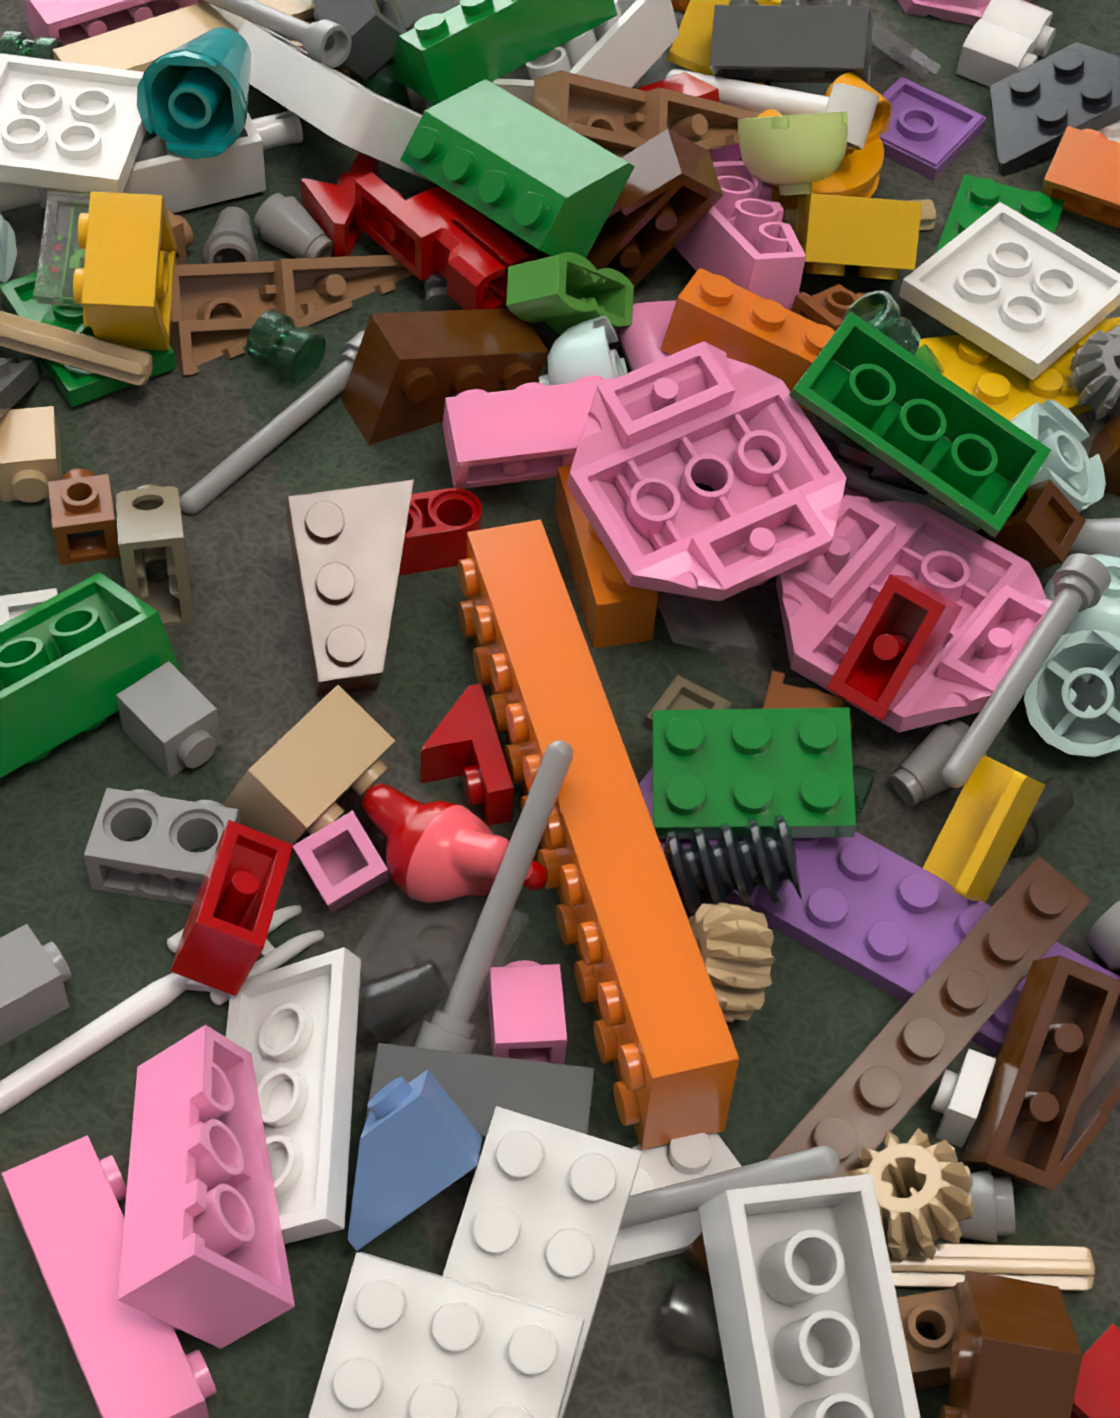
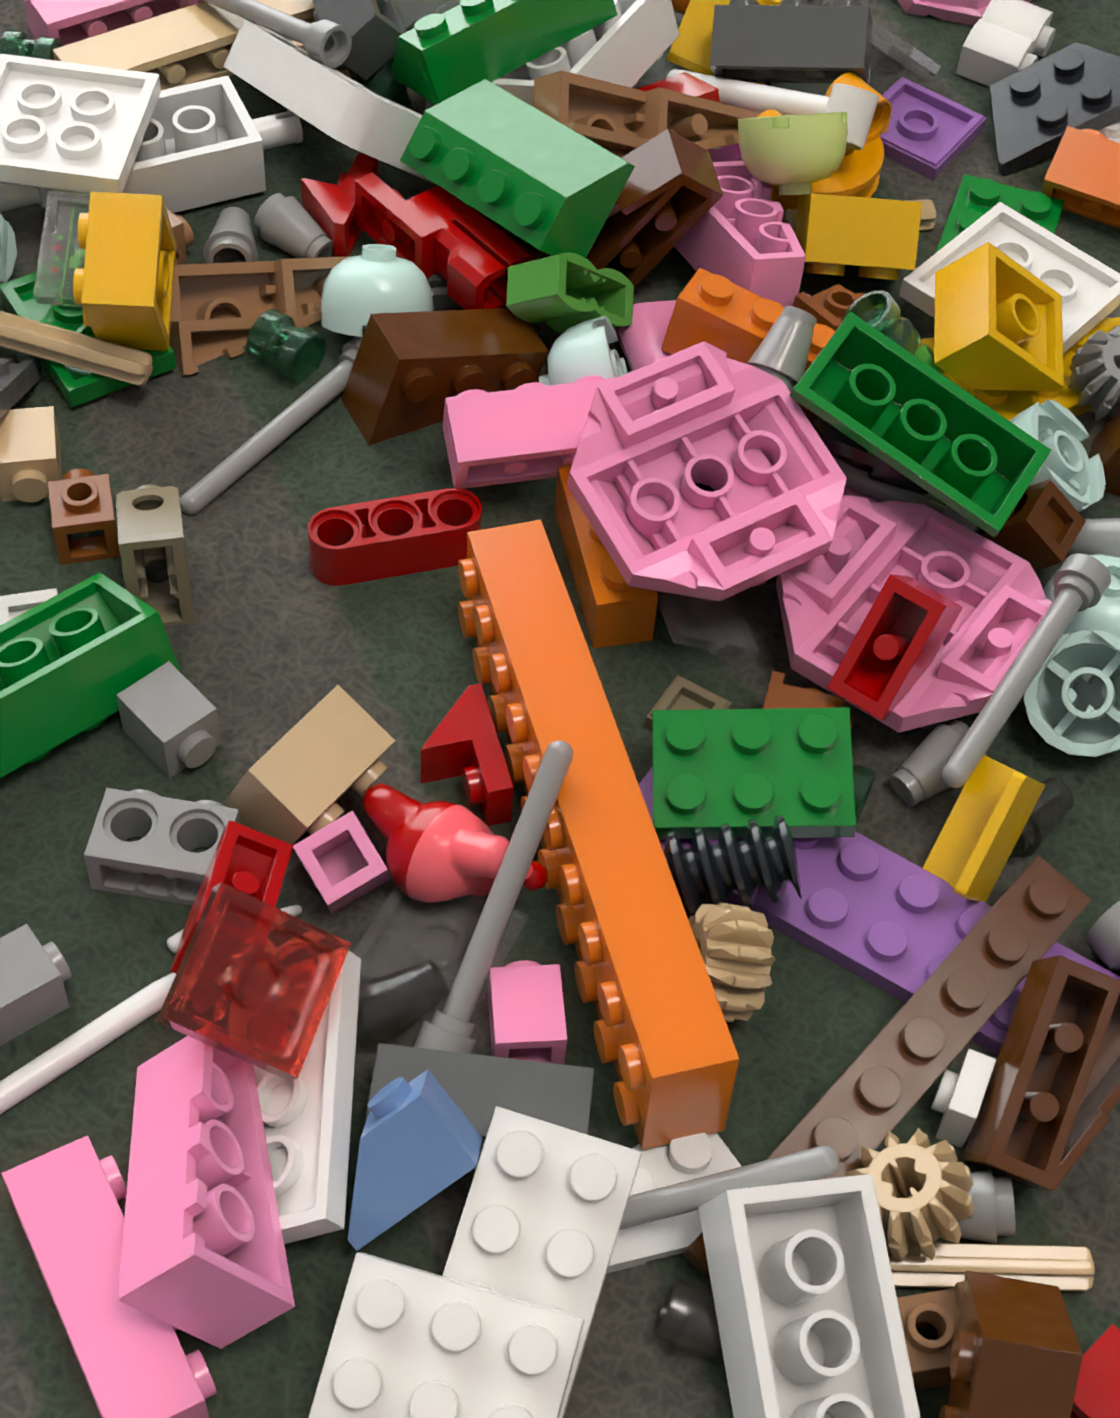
teal cone [136,27,251,159] -> none
wedge [286,480,414,697] -> none
none -> clear red plate [156,882,351,1081]
none -> light aqua cylinder [321,244,433,337]
none -> light grey cone [747,306,817,392]
none -> yellow slope [933,242,1064,392]

